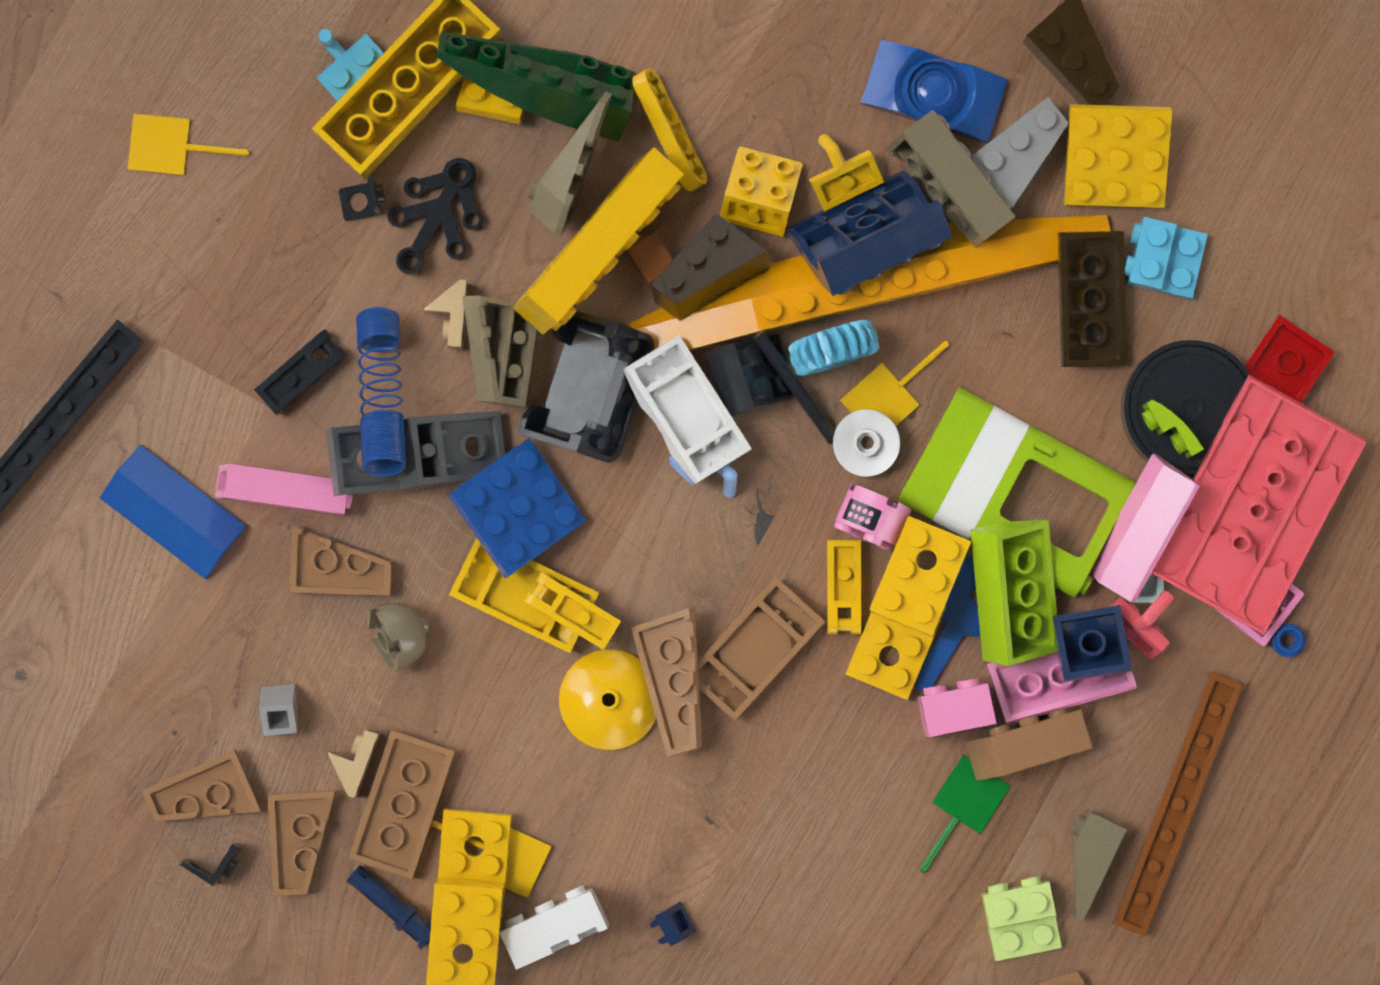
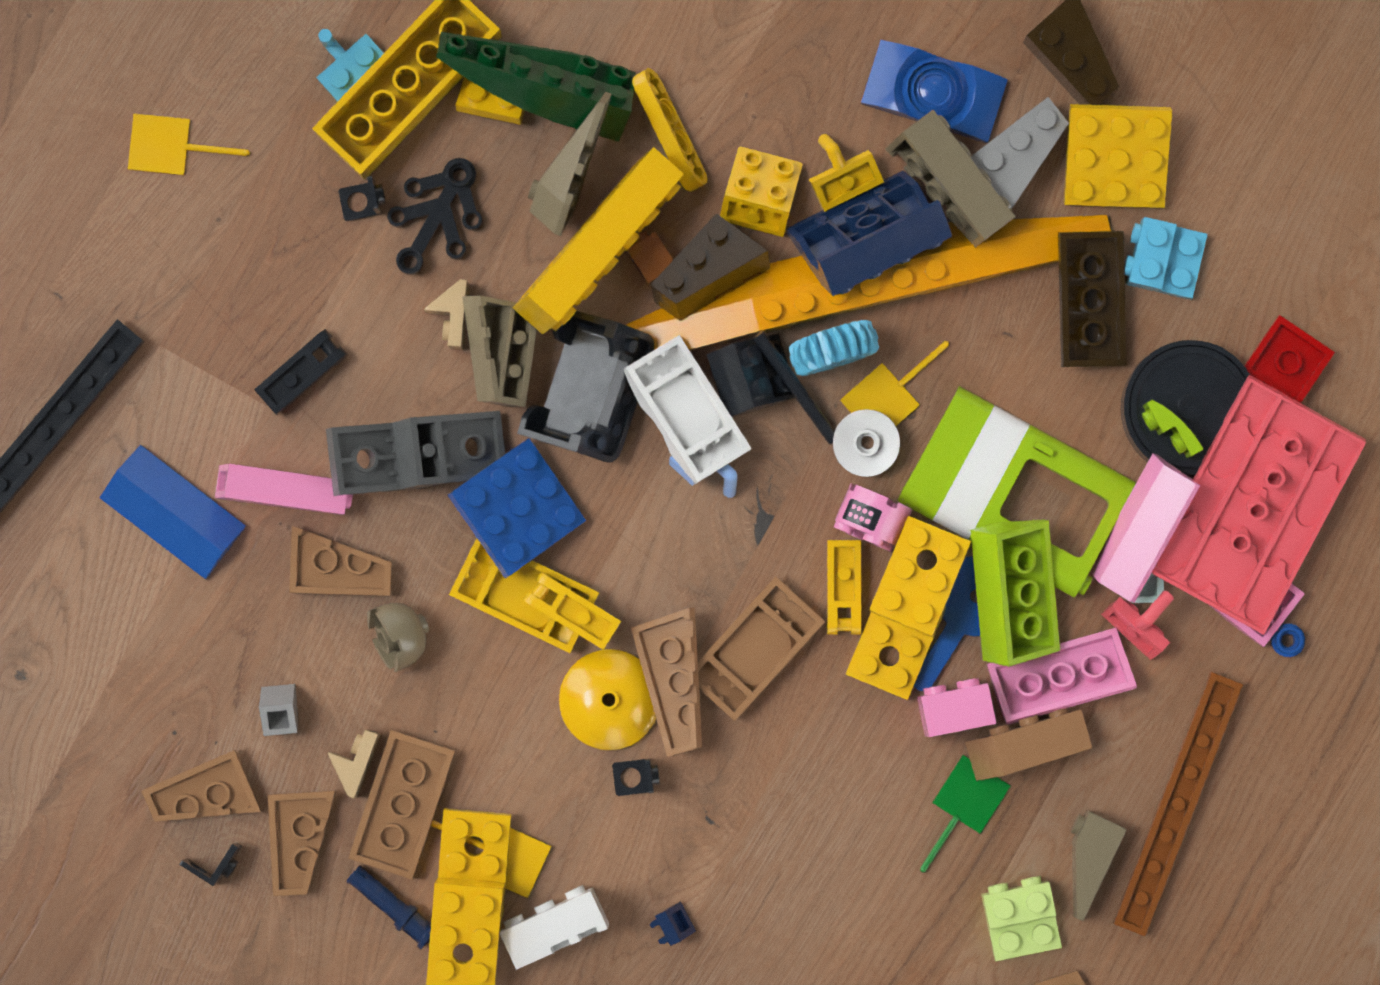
blue piece [356,307,406,476] -> none
dark blue slope [1053,605,1132,682] -> none
none -> black bracket [612,758,660,796]

